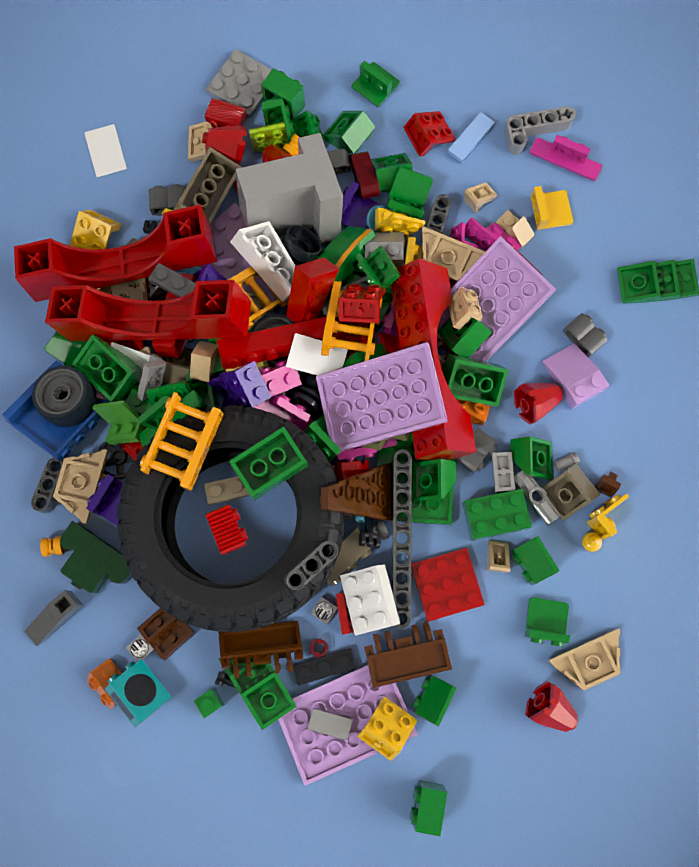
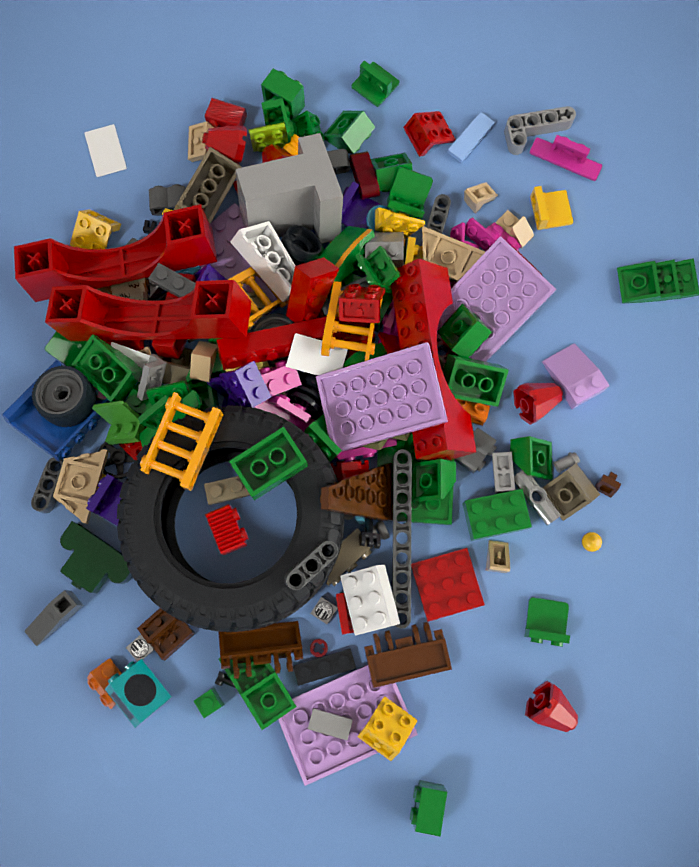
light orange wheel [40,535,66,557] -> none
light grey plate [206,49,271,118] -> none
green slope [412,674,456,727] -> none
tan bracket [448,287,483,330] -> none
green slope [511,536,560,585] -> none
tan wing [548,629,620,690] -> none
dark grey brick [563,313,608,358] -> none
yellow bracket [586,494,629,540] -> none

